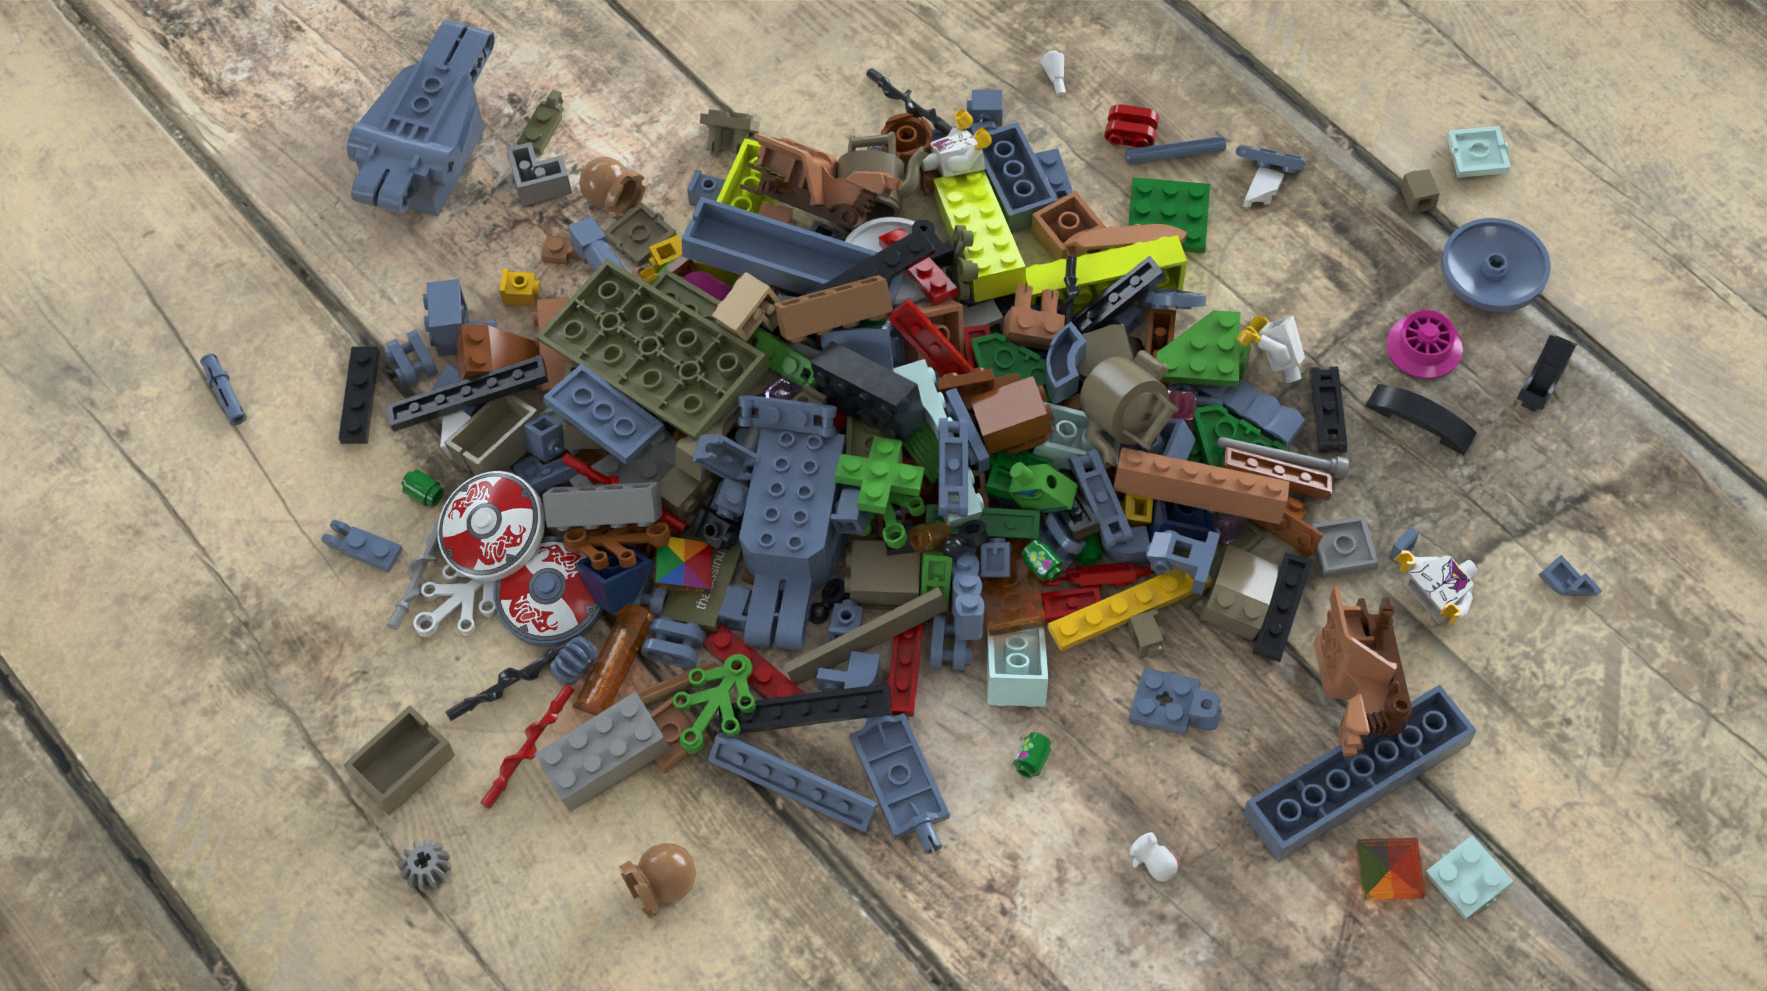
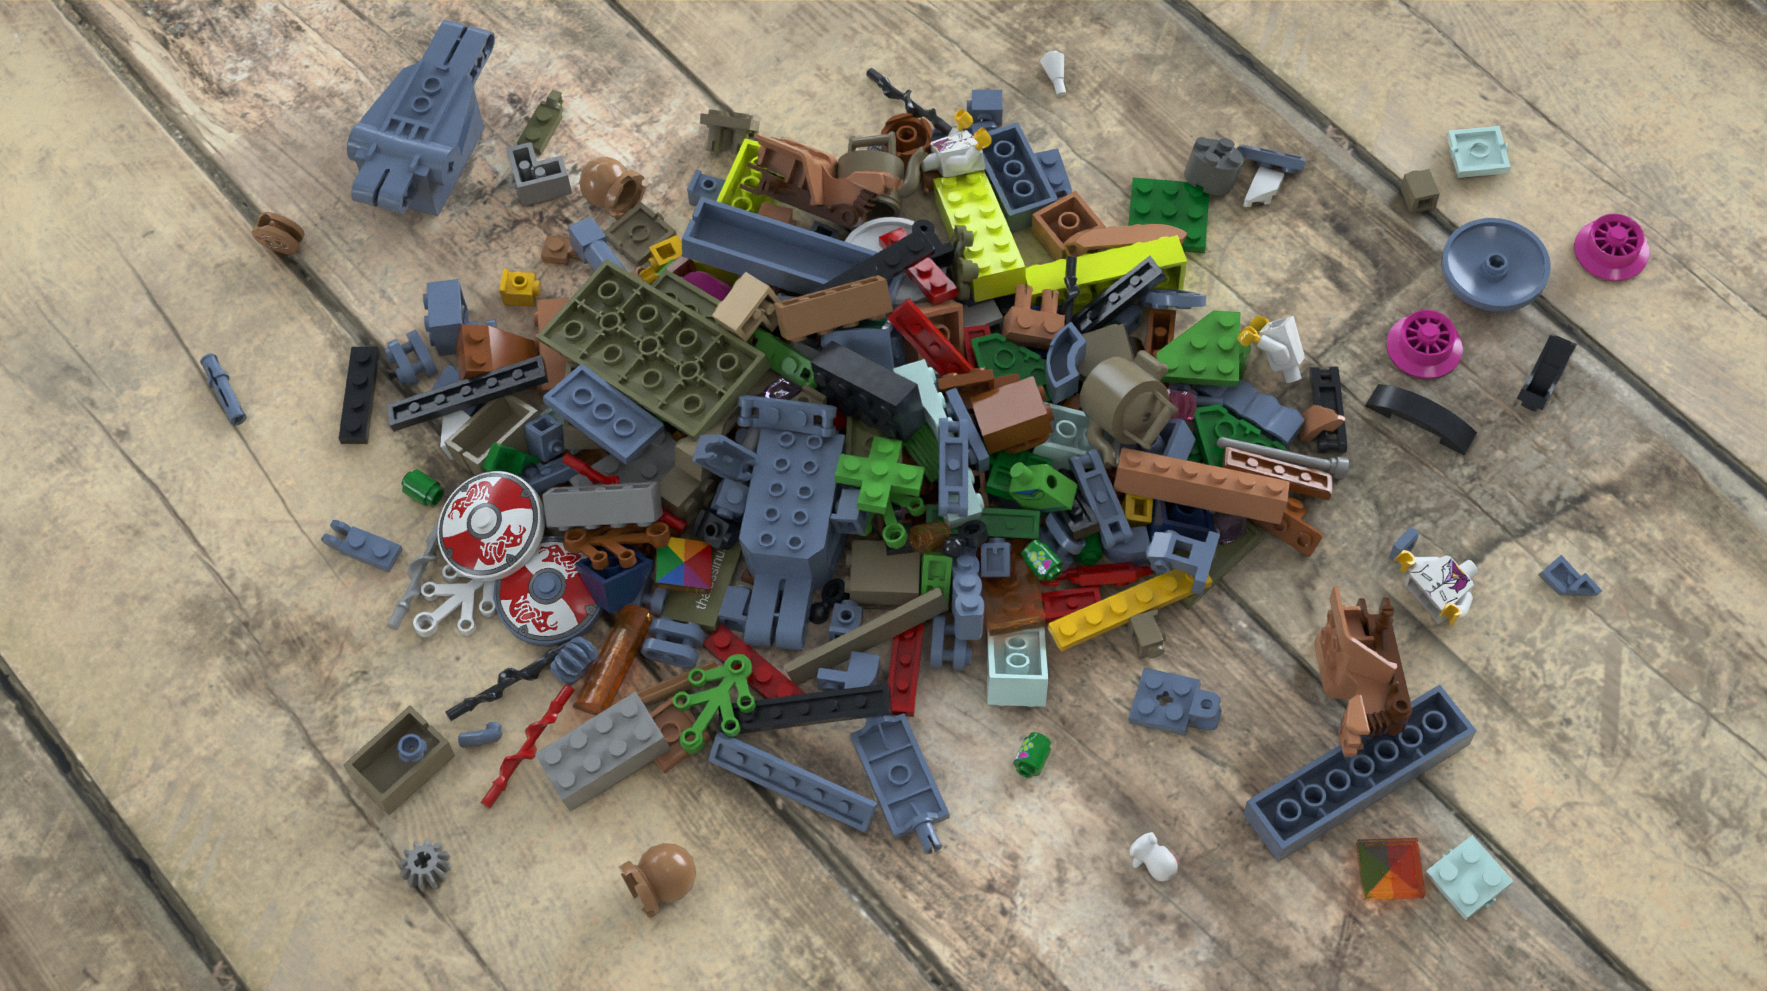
red brick [1104,104,1160,148] -> none
sand blue axle [1125,136,1226,164] -> none
dark tan slope [1199,544,1280,641] -> none
black plate [1252,552,1313,662] -> none
light grey tile [1310,515,1379,578] -> none
none -> medium nougat head [252,212,305,255]
none -> sand blue plate [397,734,427,762]
none -> sand blue arm [458,722,502,748]
none -> green slope [482,442,540,477]
none -> dark grey brick [1184,137,1243,195]
none -> nougat slope [1299,405,1345,443]
none -> dark pink piece [1574,214,1649,281]

